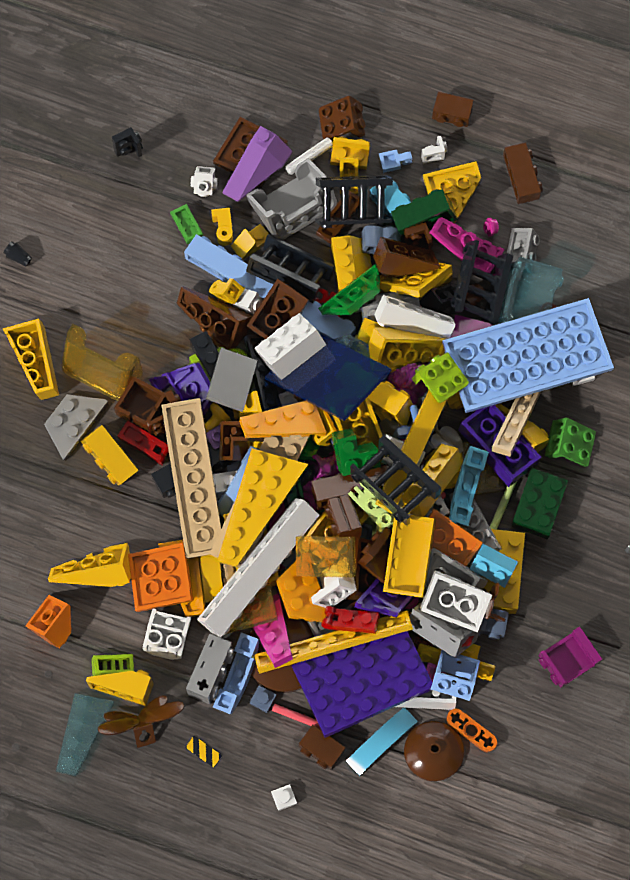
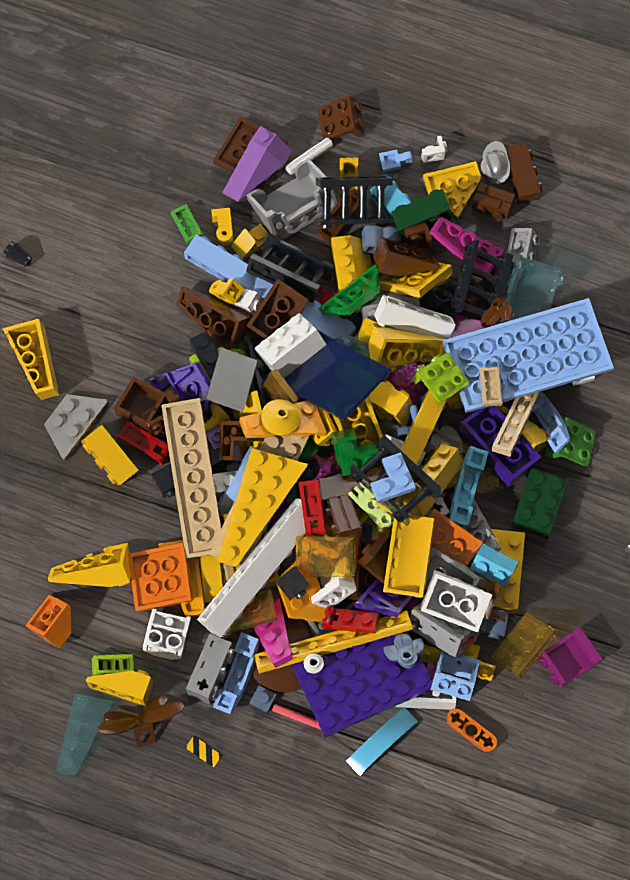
clear yellow windscreen [61,324,143,401] -> none
black bracket [112,127,143,157] -> none
white brick [191,166,218,197] -> none
white plate [271,784,297,811] -> none
reddish brown brick [299,724,345,770] -> none
yellow bracket [330,136,370,170] -> none
reddish brown dish [404,721,464,782] -> none
reddish brown brick [432,92,474,127] -> none
dark pink plate [483,218,499,236] -> none
yellowish green bar [490,481,517,530] -> none
none -> yellow dish [261,399,300,436]
none -> pearl gold plate [262,369,299,404]
none -> pearl dark grey brick [276,566,310,600]
none -> red plate [299,479,327,536]
none -> white plate [304,654,324,674]
none -> light blue plate [371,453,416,503]
none -> sand blue plate [384,633,424,668]
none -> reddish brown brick [472,183,515,220]
none -> tan plate [480,367,503,407]
none -> light grey piece [481,141,511,184]
none -> reddish brown plate [481,297,513,327]
none -> clear yellow plate [490,612,558,678]
none -> light blue slope [532,392,570,453]

